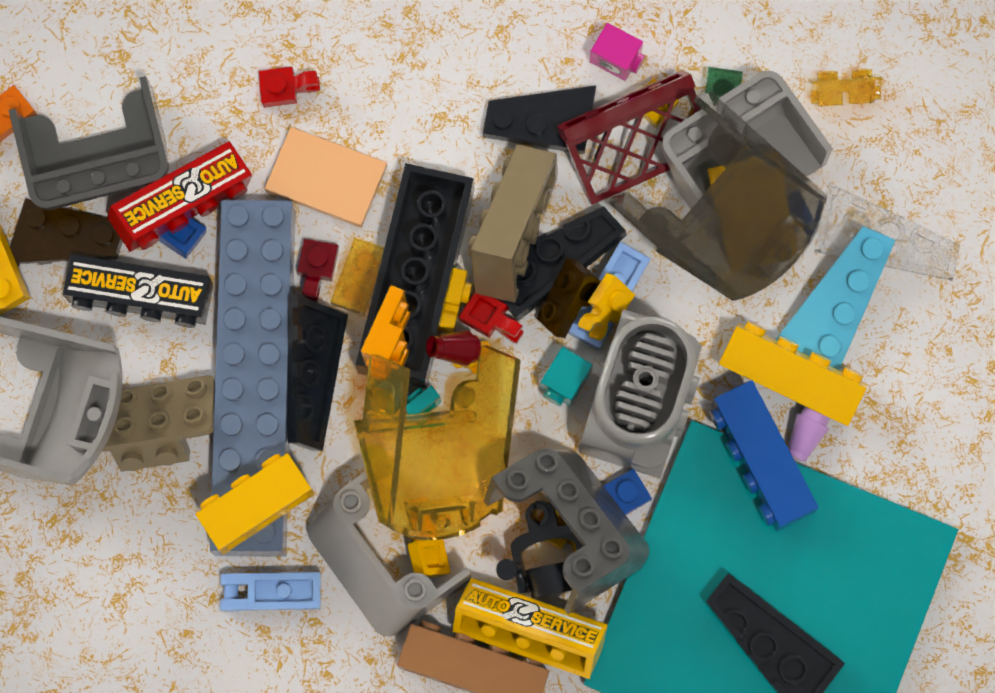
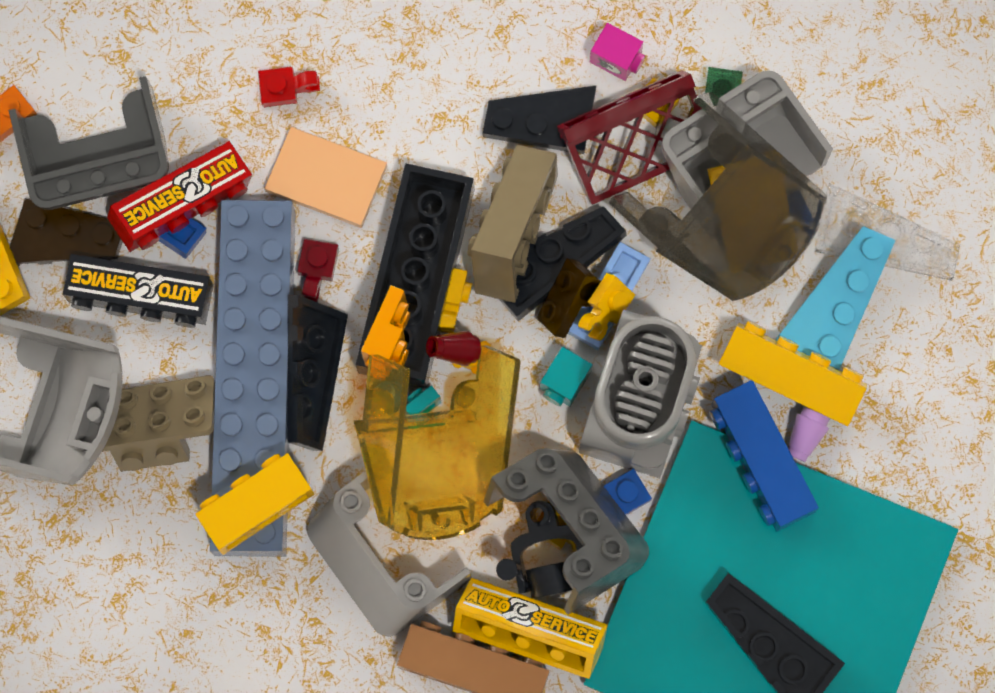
light blue plate [220,572,321,612] -> none
clear yellow plate [330,237,384,316] -> none
yellow plate [405,515,451,578] -> none
red plate [459,293,524,344] -> none
clear yellow hinge [808,68,883,107] -> none

